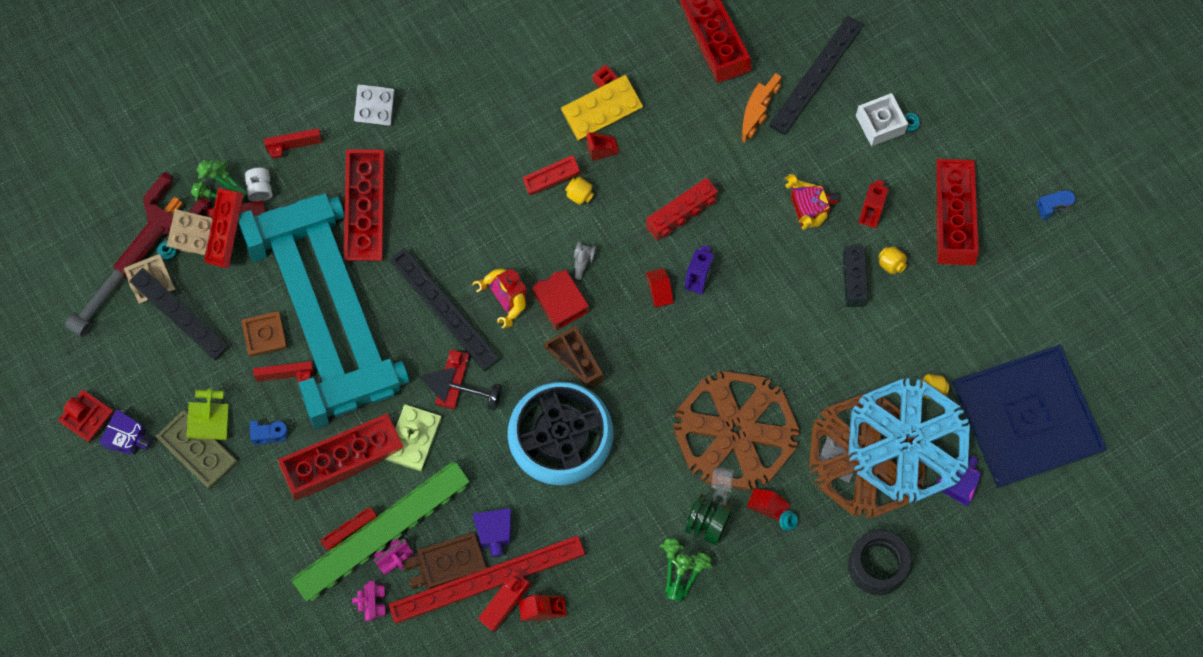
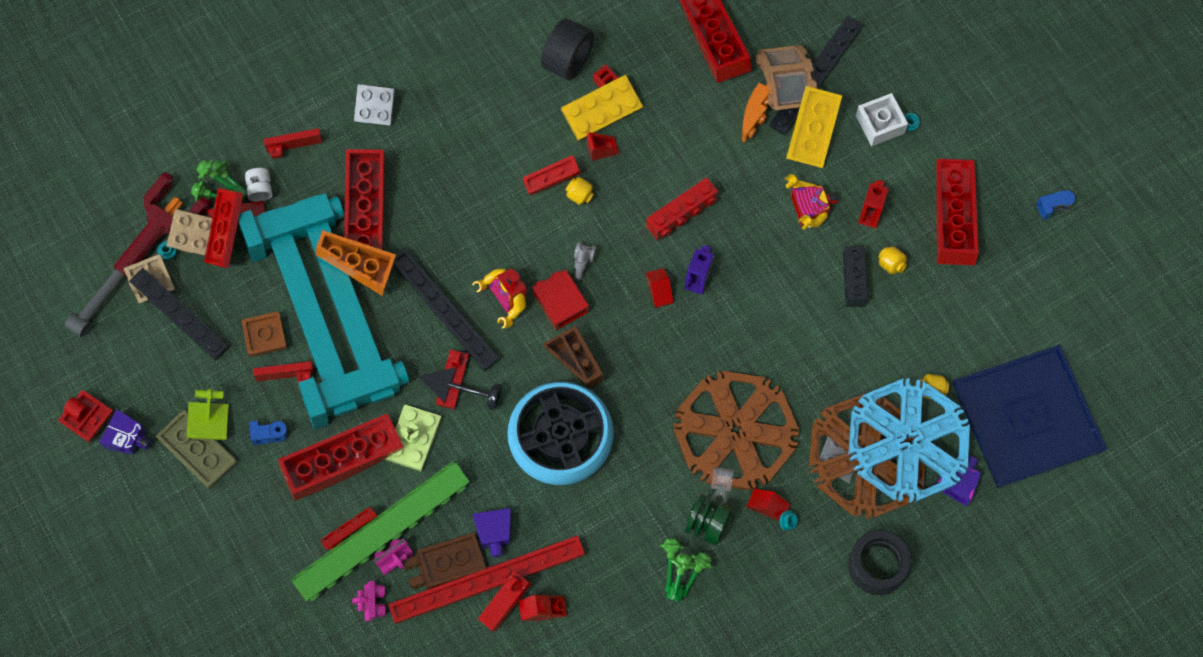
none -> orange wedge [316,230,396,296]
none -> black tyre [541,18,594,80]
none -> window [756,45,817,110]
none -> yellow plate [786,86,842,168]

